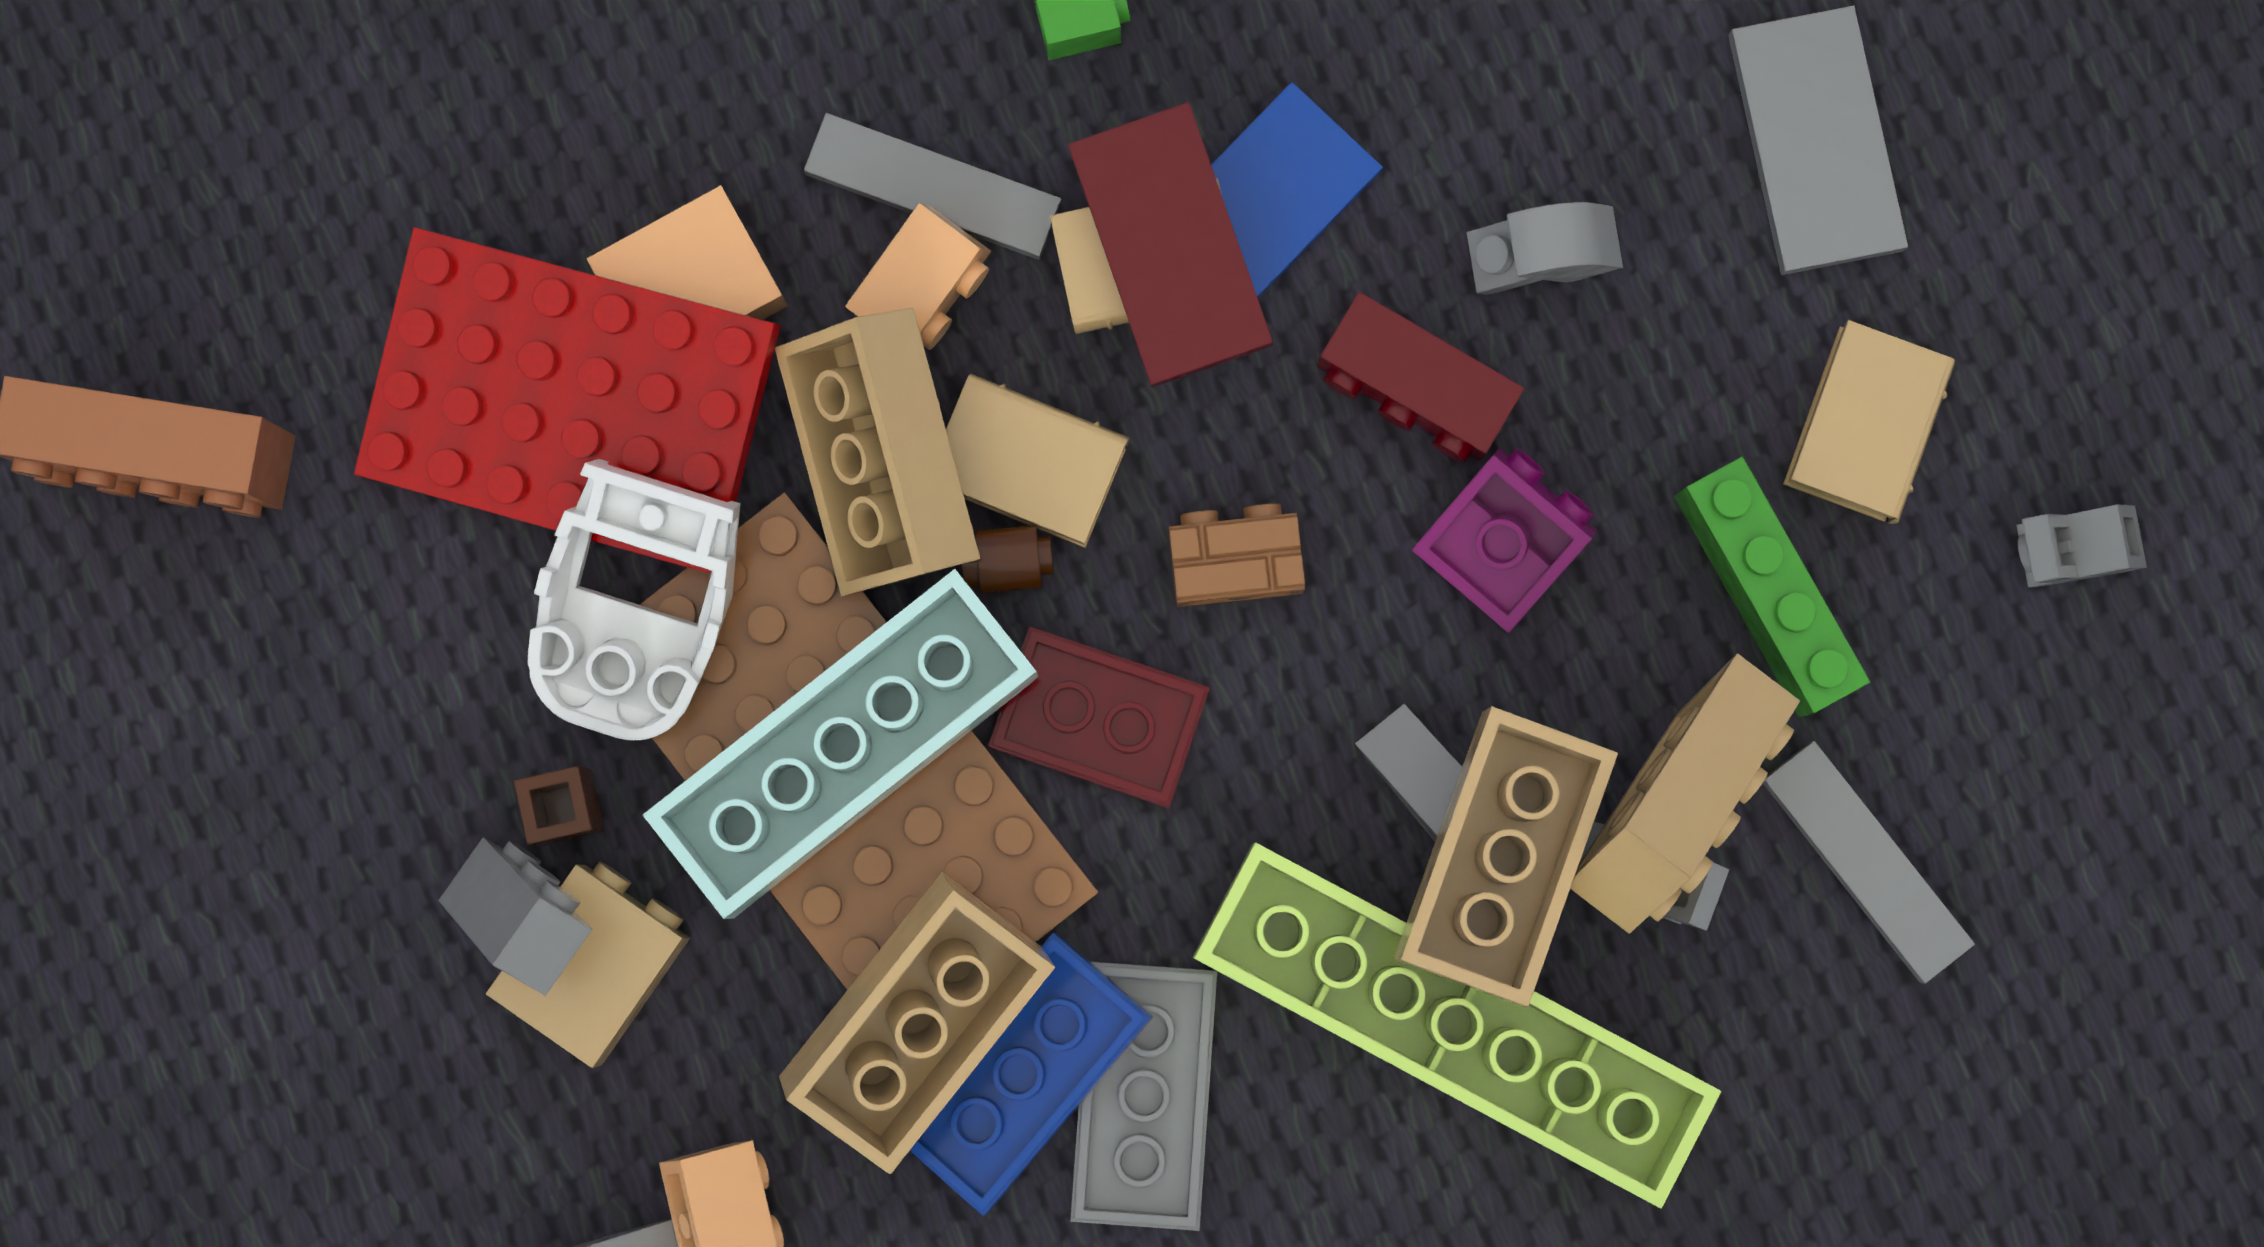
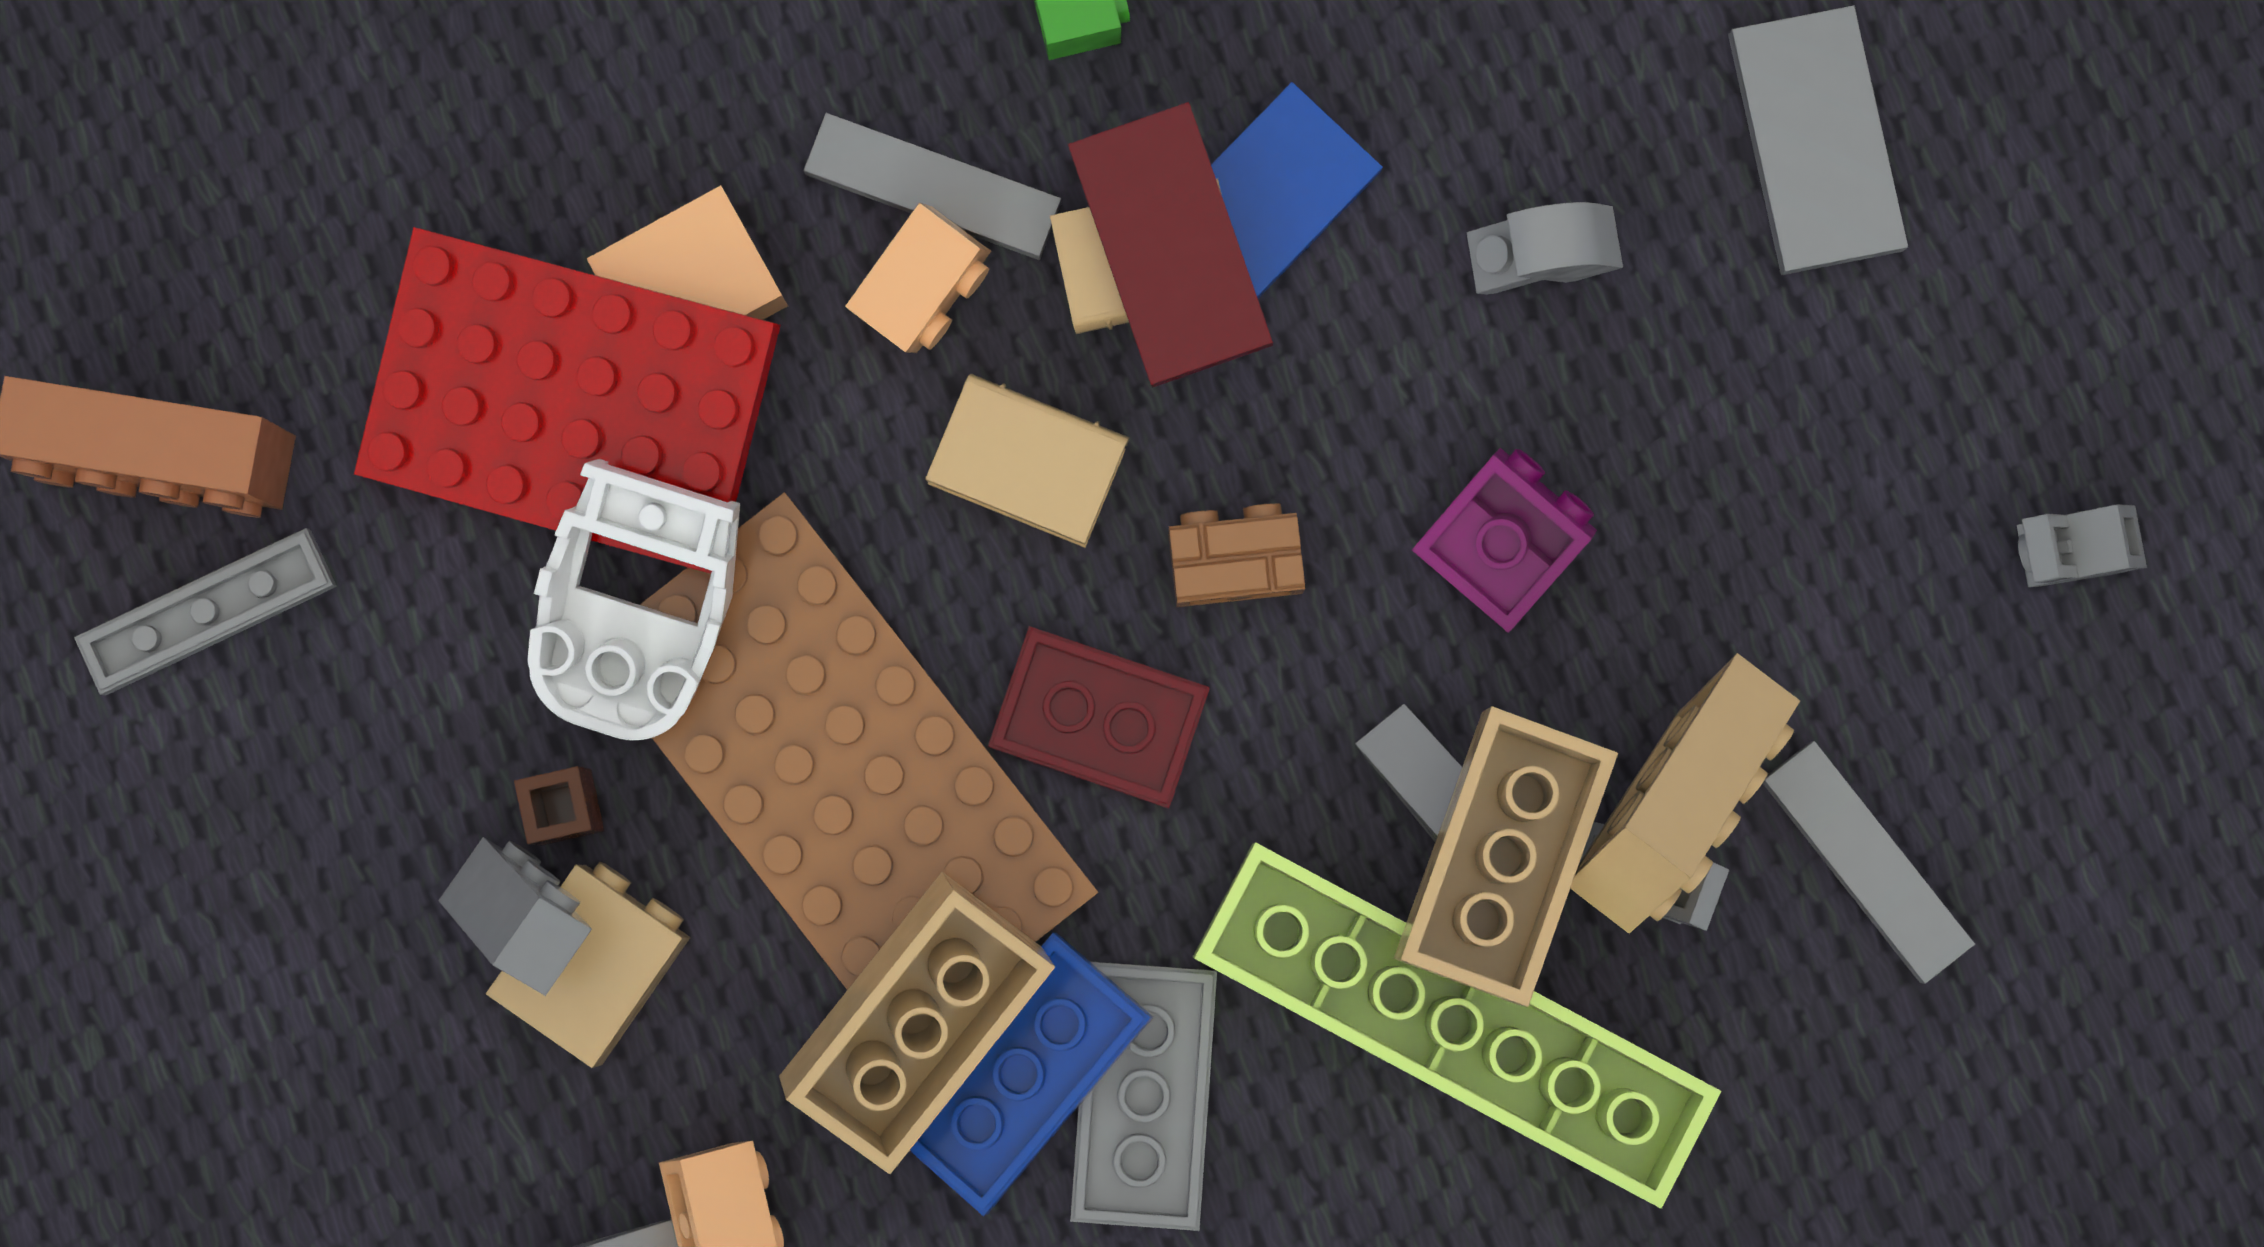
light aqua brick [643,569,1039,919] -> none
tan brick [775,307,980,596] -> none
reddish brown brick [962,525,1054,594] -> none
dark red brick [1317,292,1525,463] -> none
bright green brick [1674,456,1870,718] -> none
tan piece [1783,320,1955,524] -> none
none -> light grey tile [74,528,337,696]

